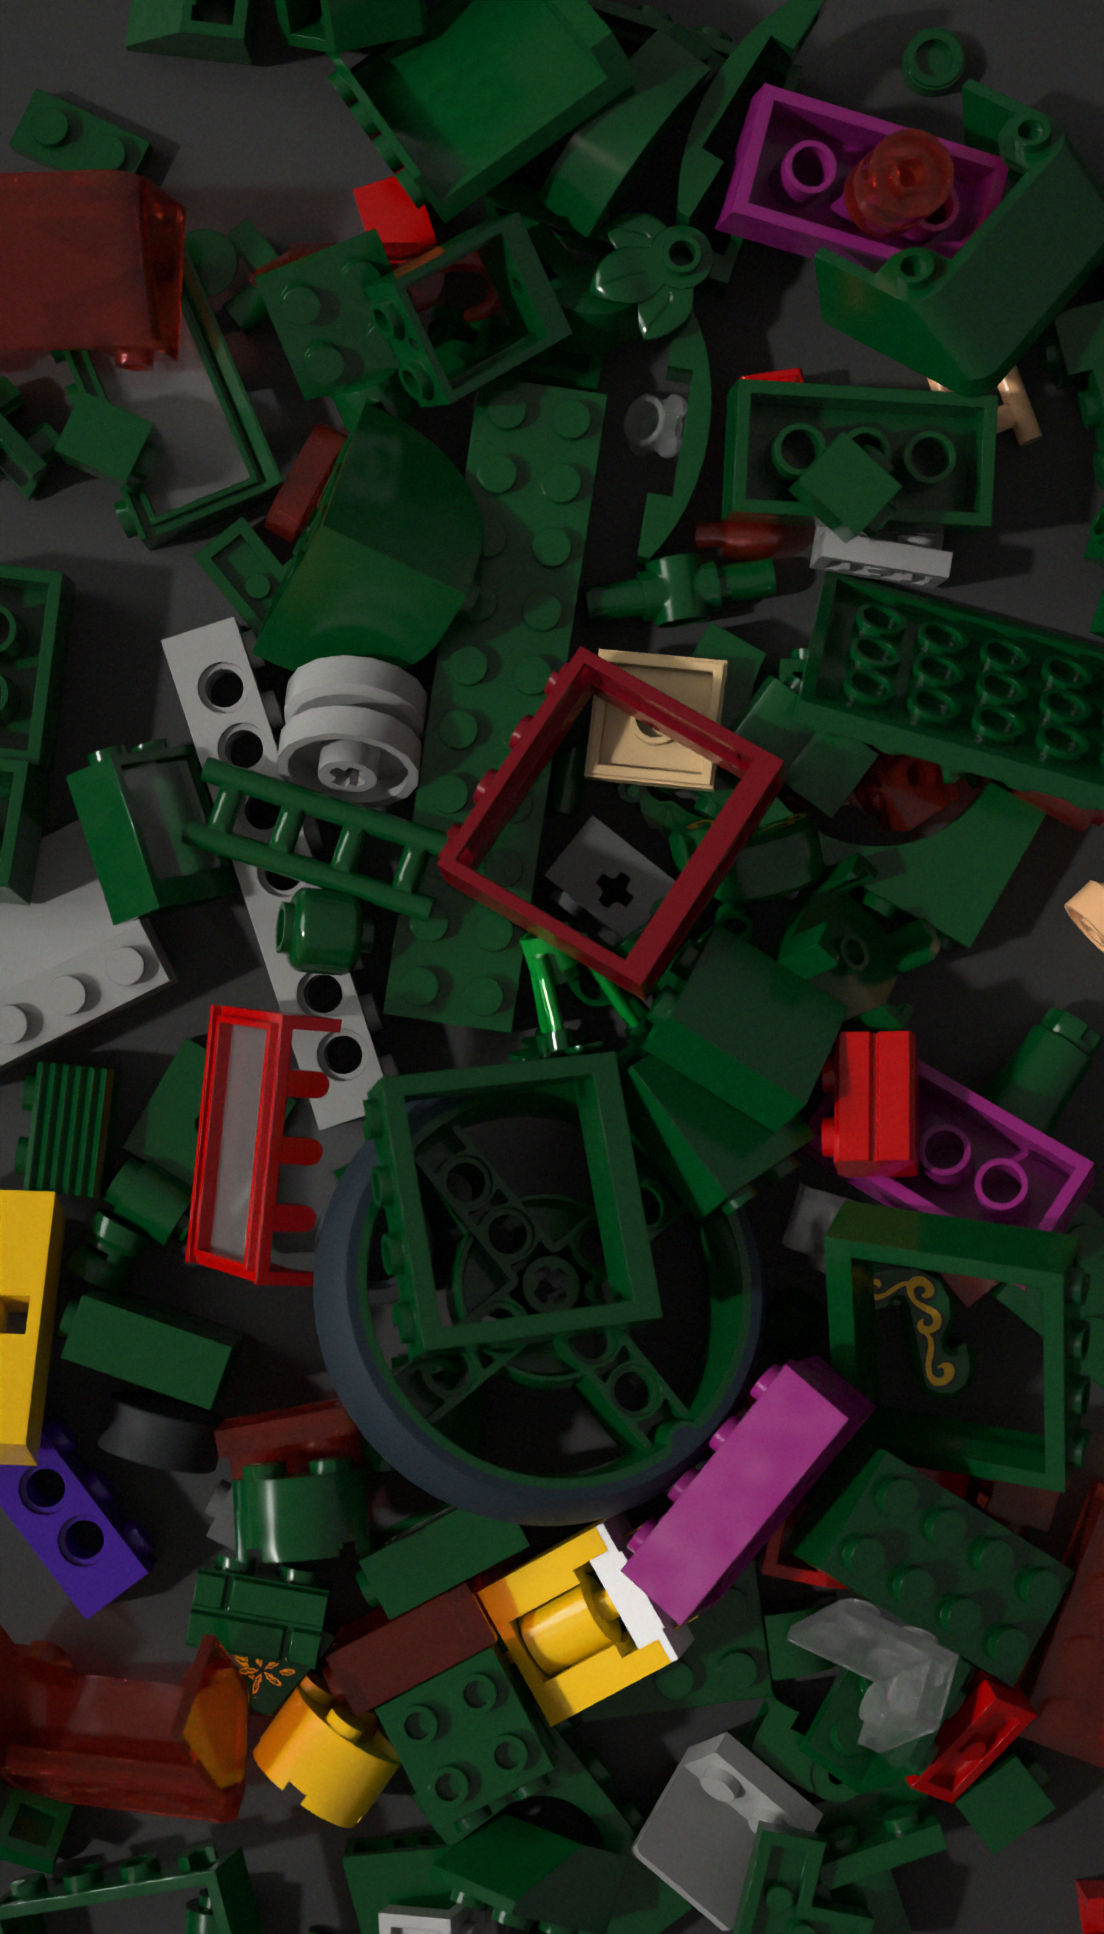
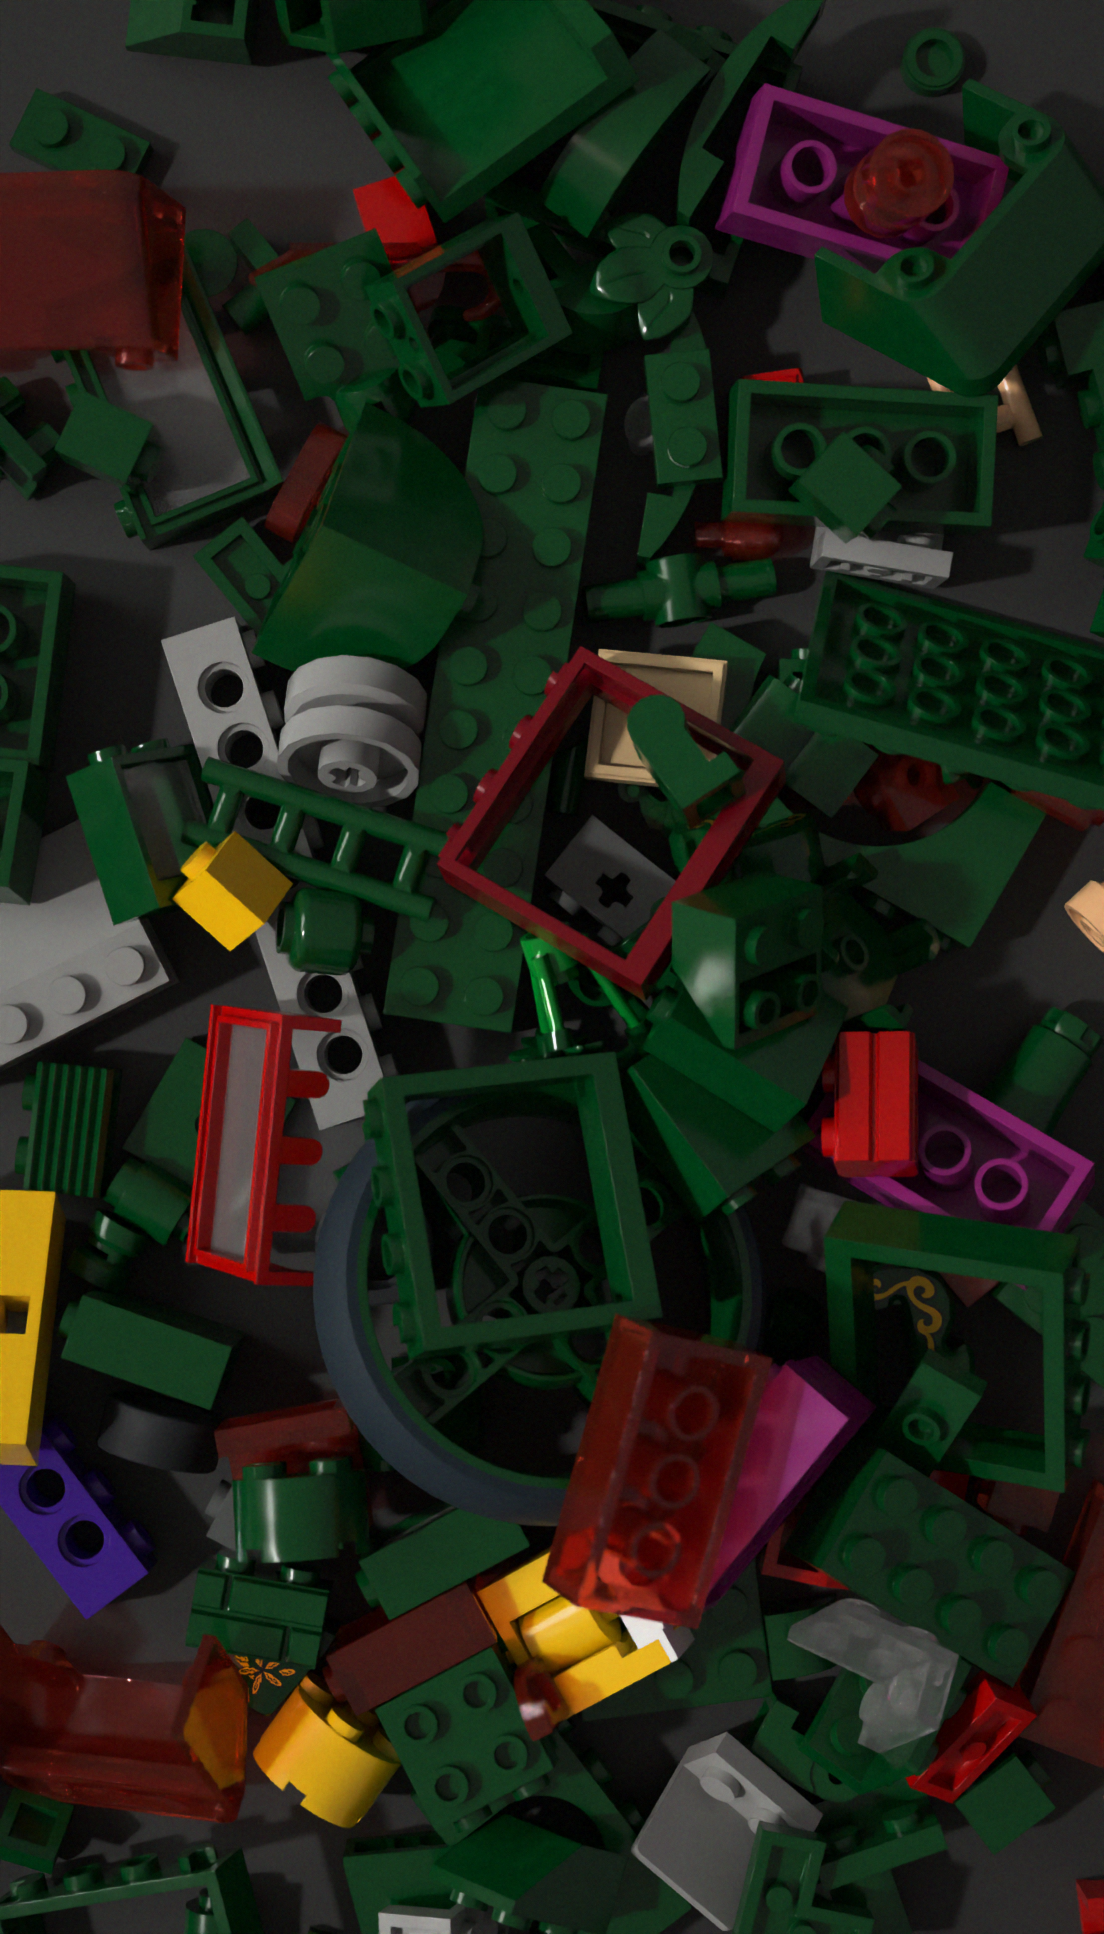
none -> yellow brick [172,831,293,951]
none -> clear red tile [514,1655,570,1742]
none -> clear red brick [542,1314,772,1629]
none -> dark green leg [627,694,746,830]
none -> dark green piece [644,349,723,489]
none -> dark green slope [672,870,824,1050]
none -> dark green plate [871,1348,988,1478]

